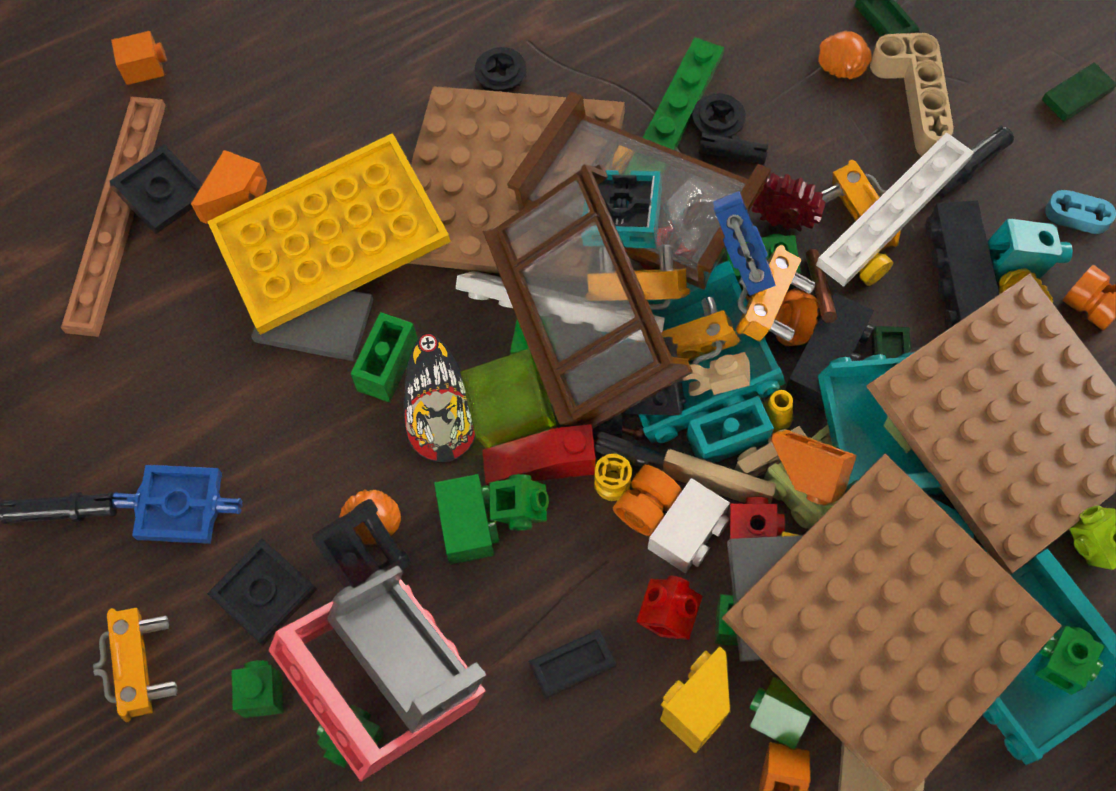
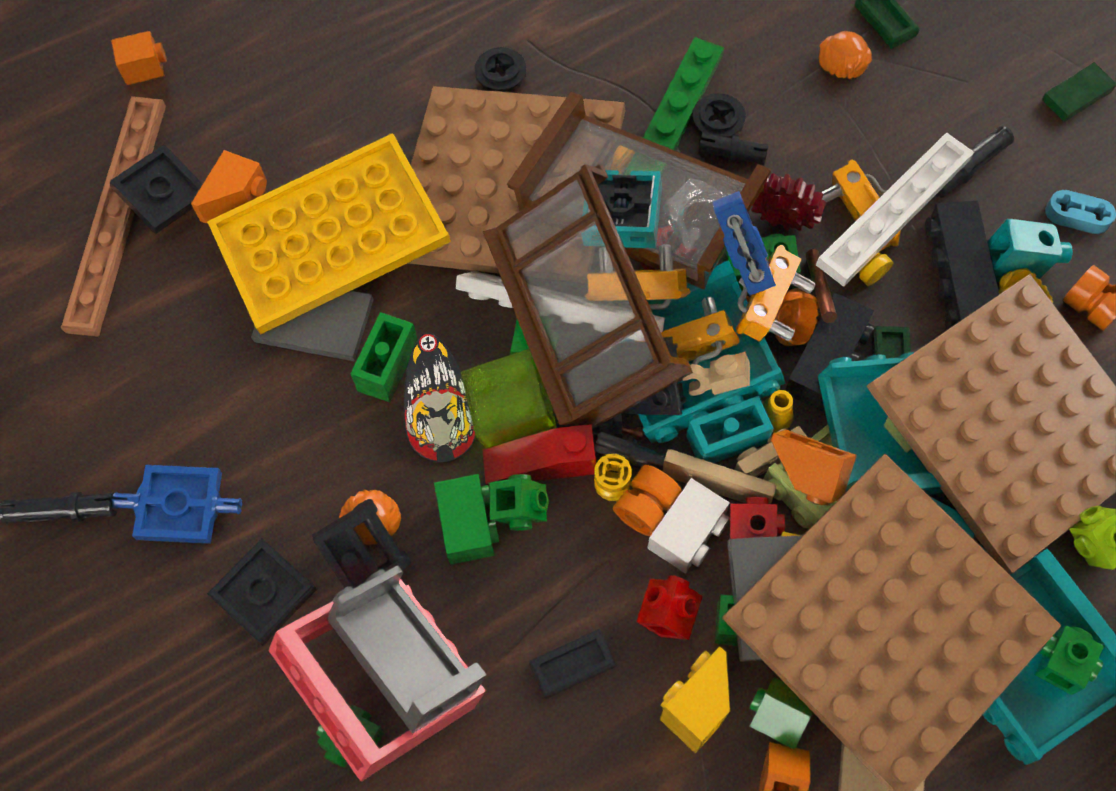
light orange piece [93,608,177,722] -> none
green brick [232,661,283,718] -> none
tan beam [870,33,953,156] -> none

